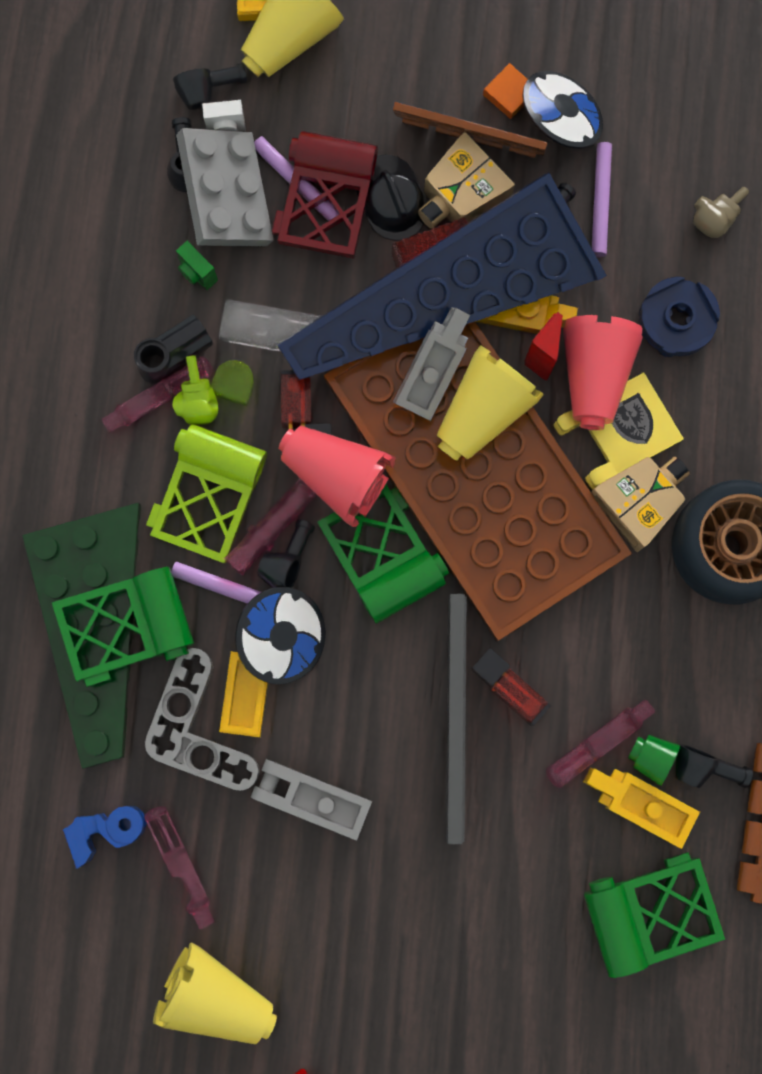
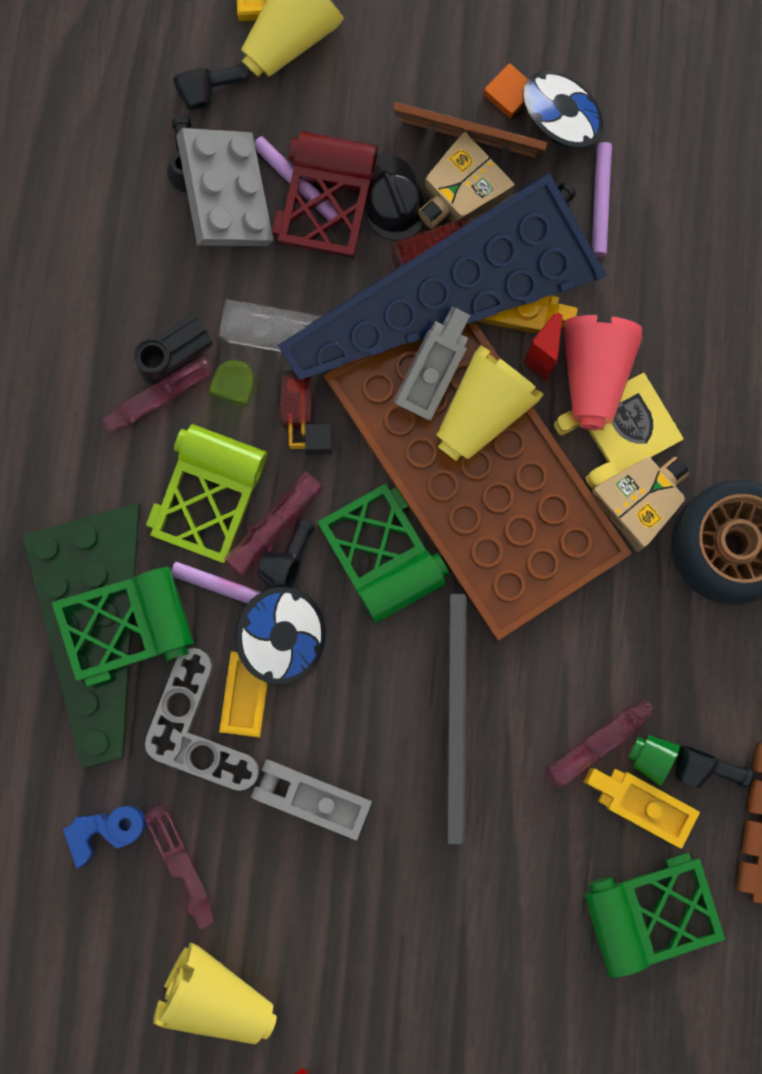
lime piece [172,355,219,426] -> none
green plate [176,240,218,290] -> none
white plate [202,100,246,132] -> none
coral cone [278,426,396,527] -> none
clear red piece [471,648,551,726] -> none
dark blue plate [639,277,720,357] -> none
dark tan piece [693,187,749,239] -> none

